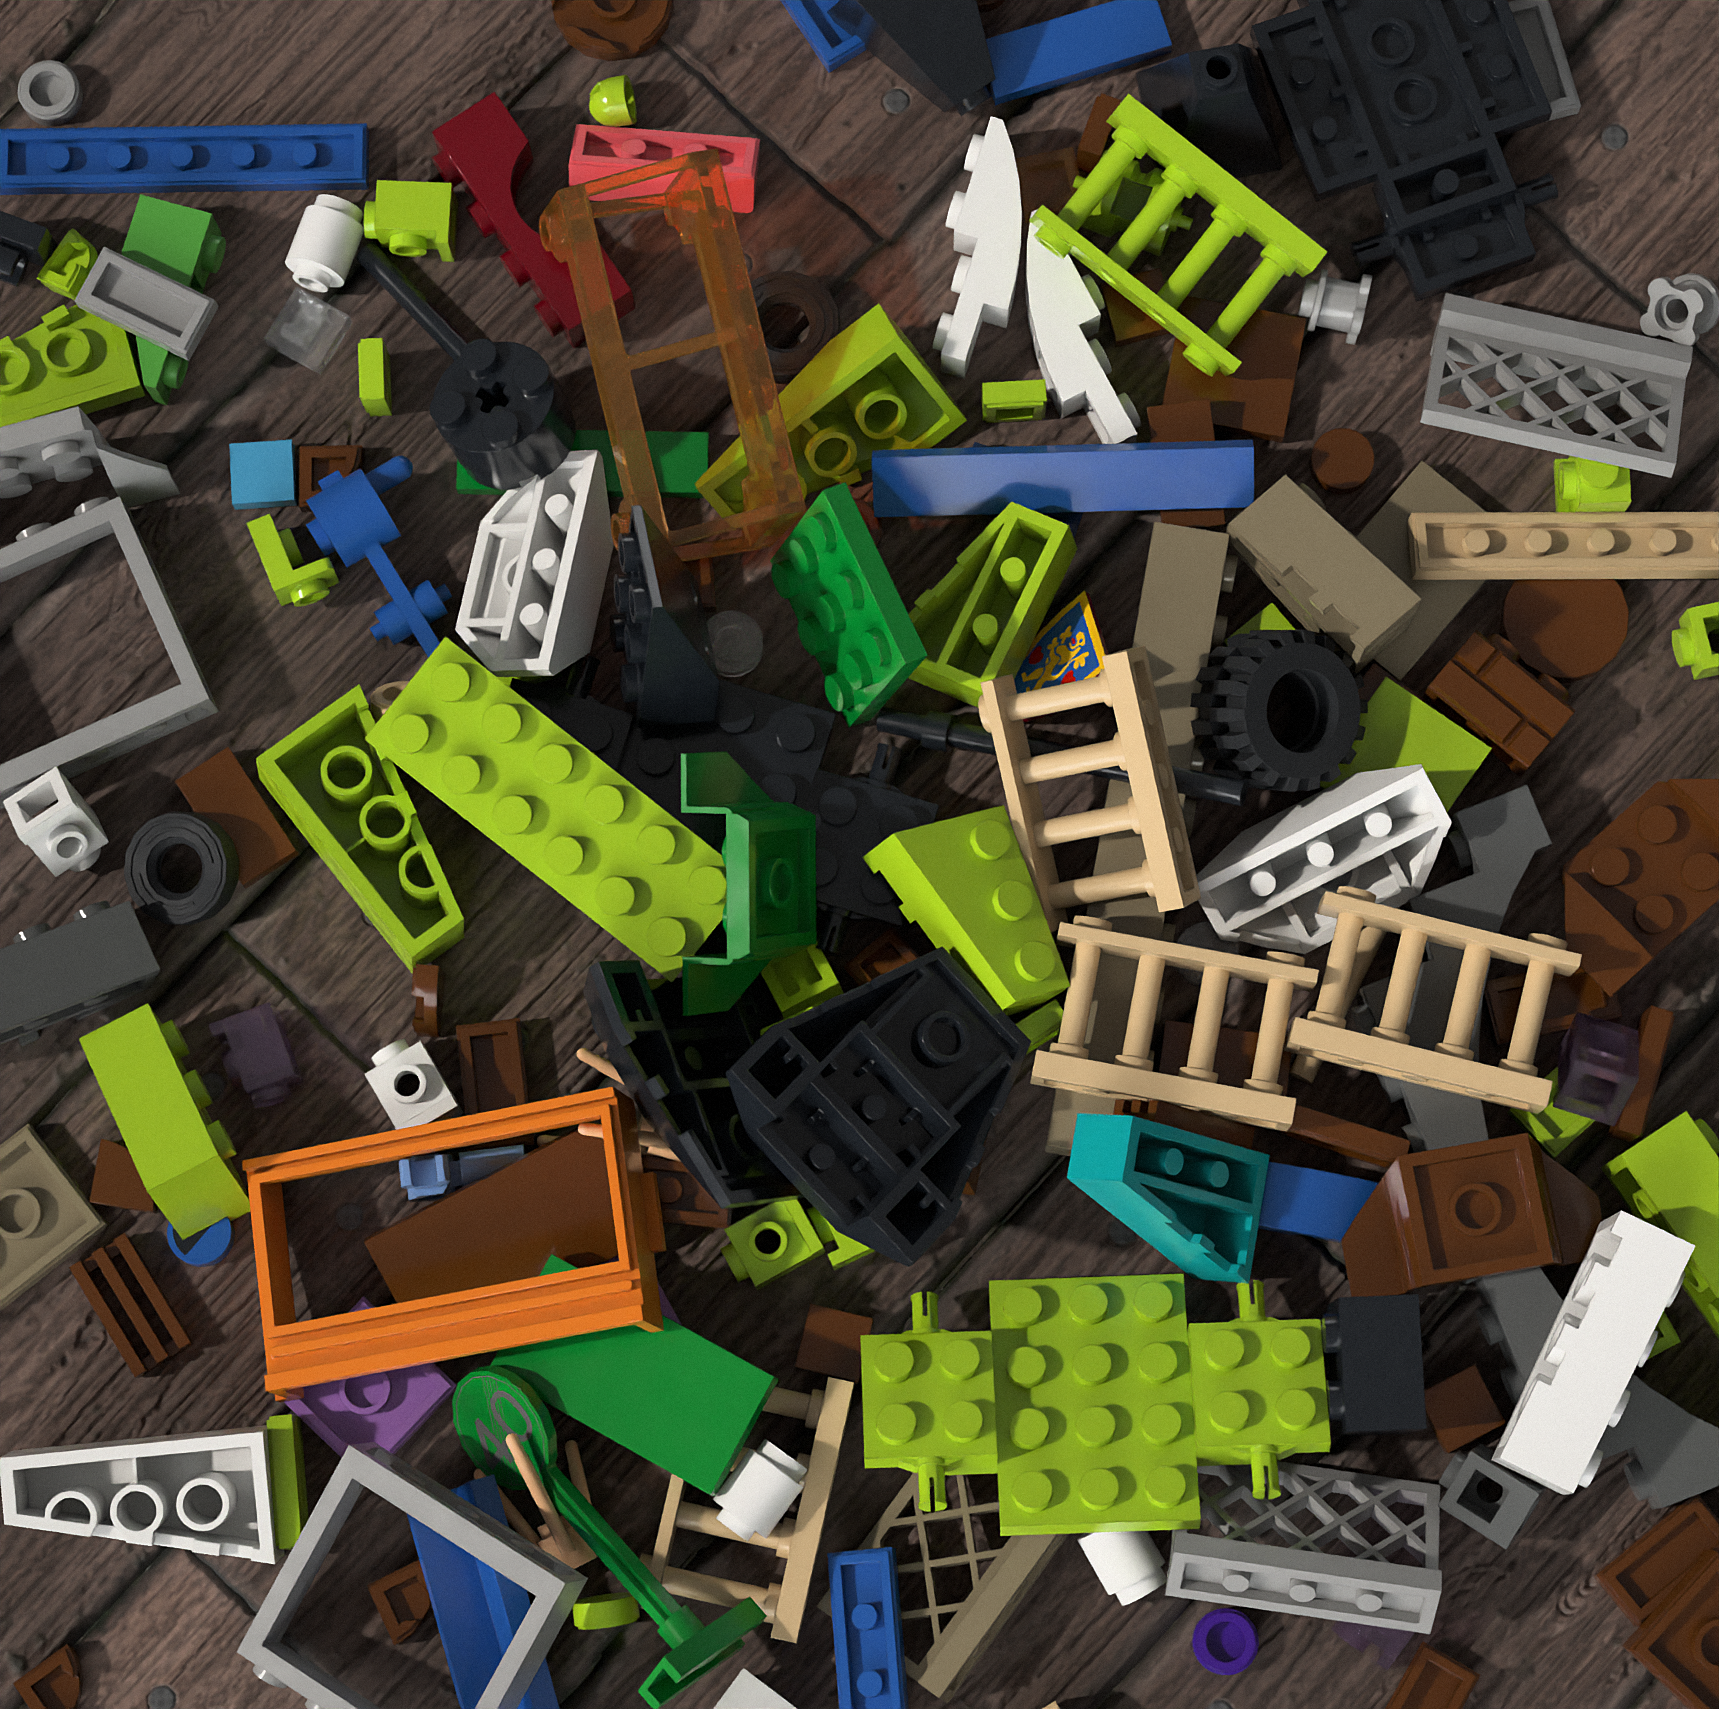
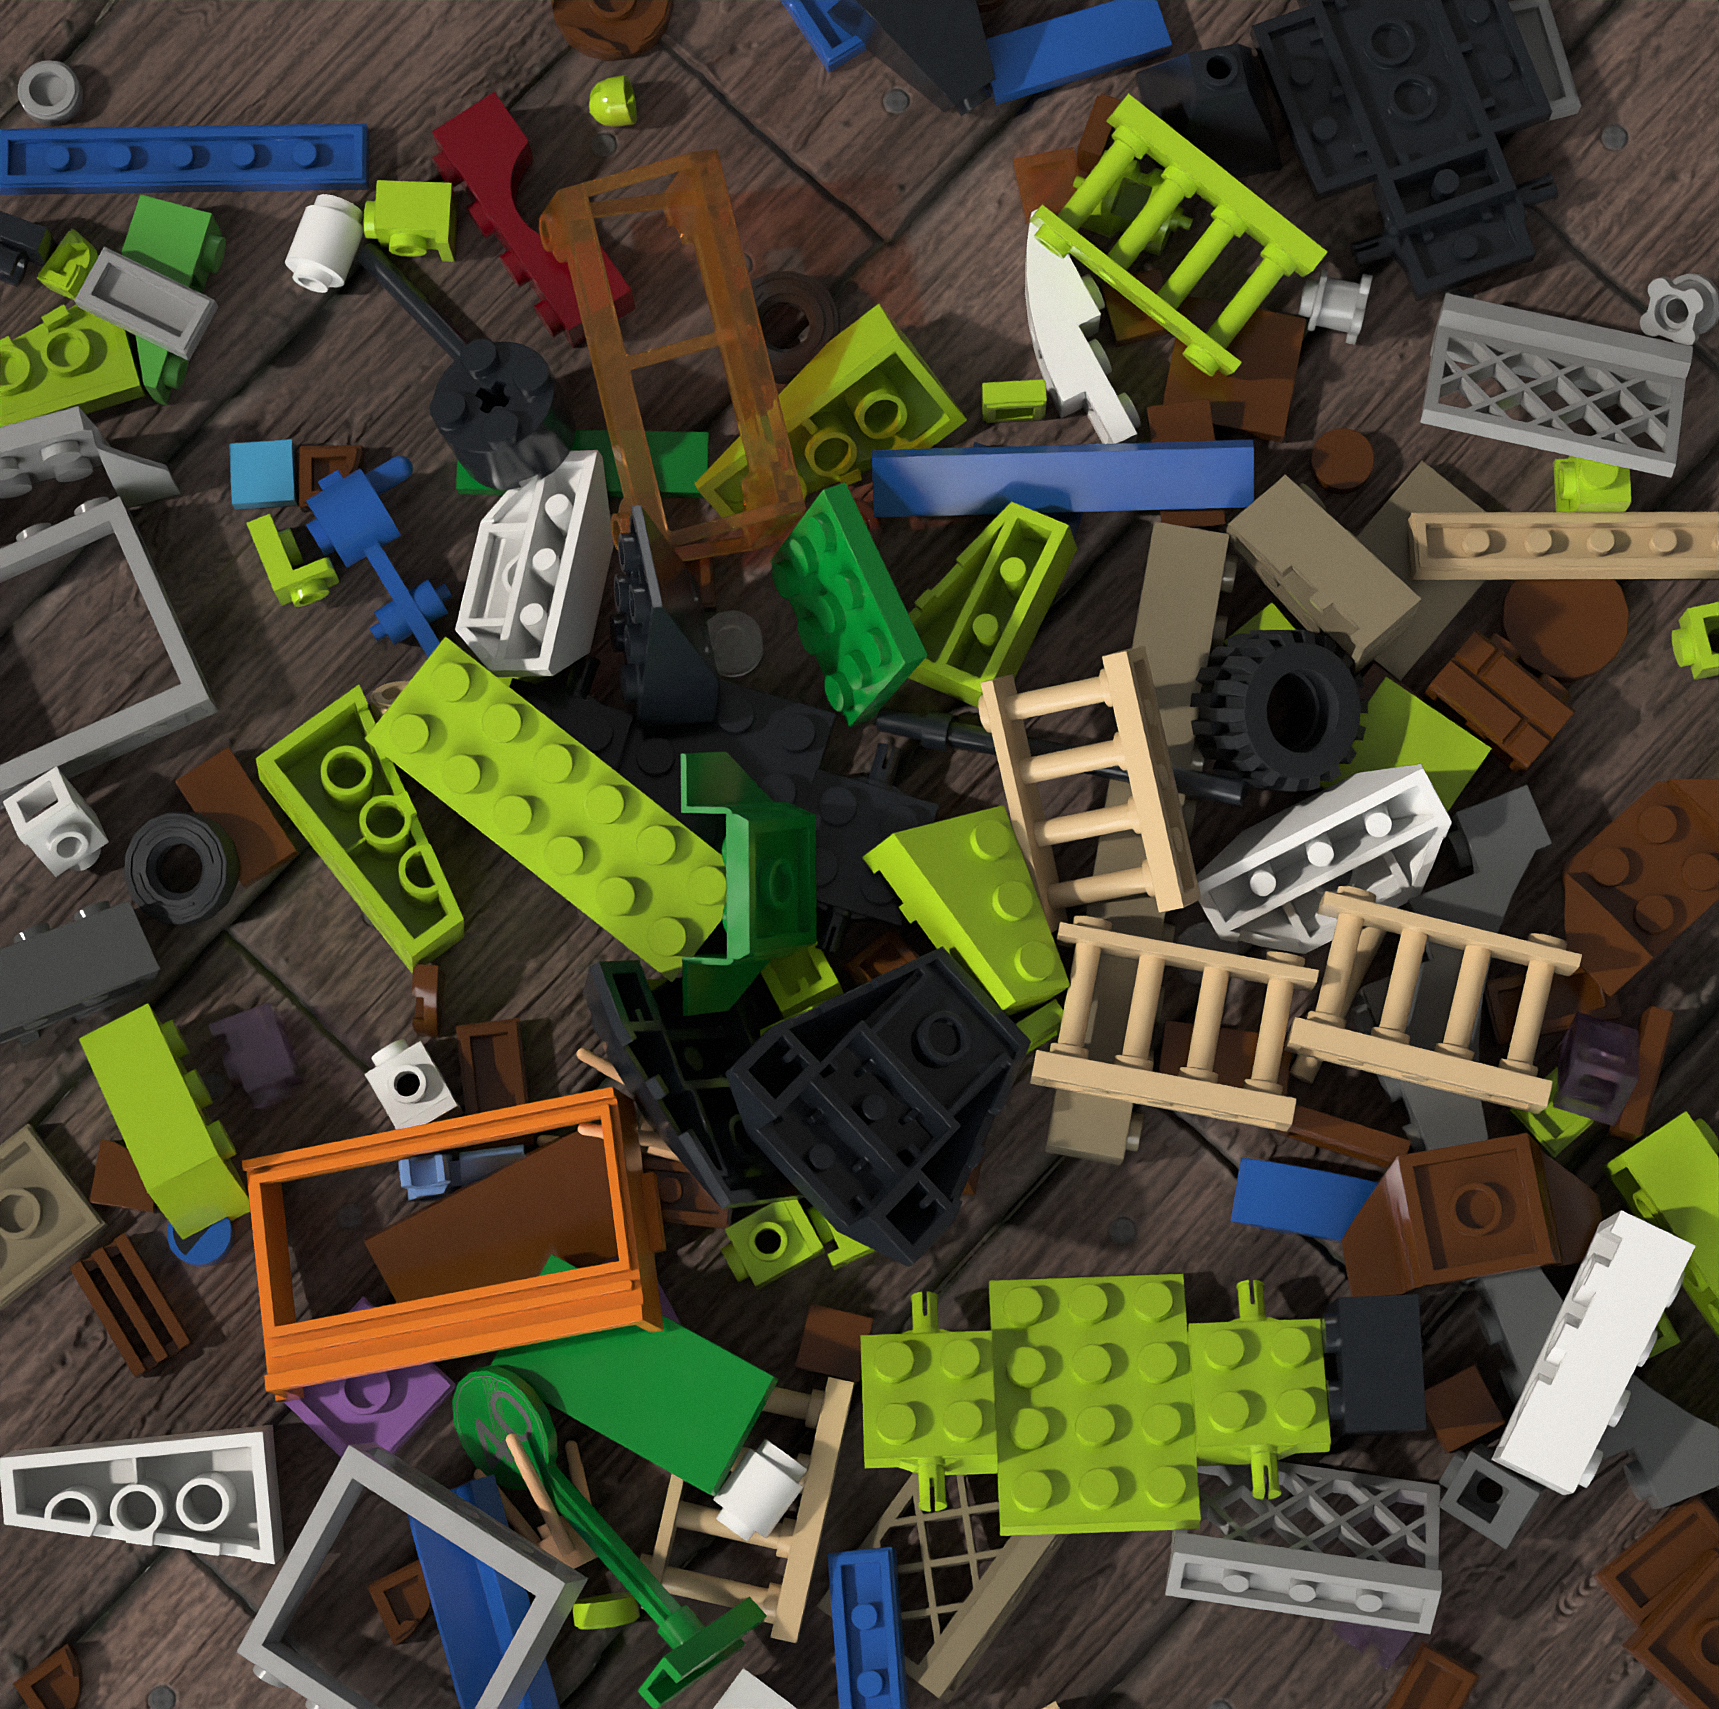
clear tile [264,286,353,375] -> none
lime tile [266,1414,309,1550] -> none
lime tile [358,338,392,417] -> none
coral slope [568,124,760,213] -> none
white slope [933,116,1022,379] -> none
shield [1014,590,1108,722] -> none
teal wedge [1067,1113,1270,1284] -> none
white brick [1077,1531,1167,1606] -> none
reddish brown tile [1113,1099,1255,1149] -> none
dark purple tile [1191,1608,1259,1675] -> none

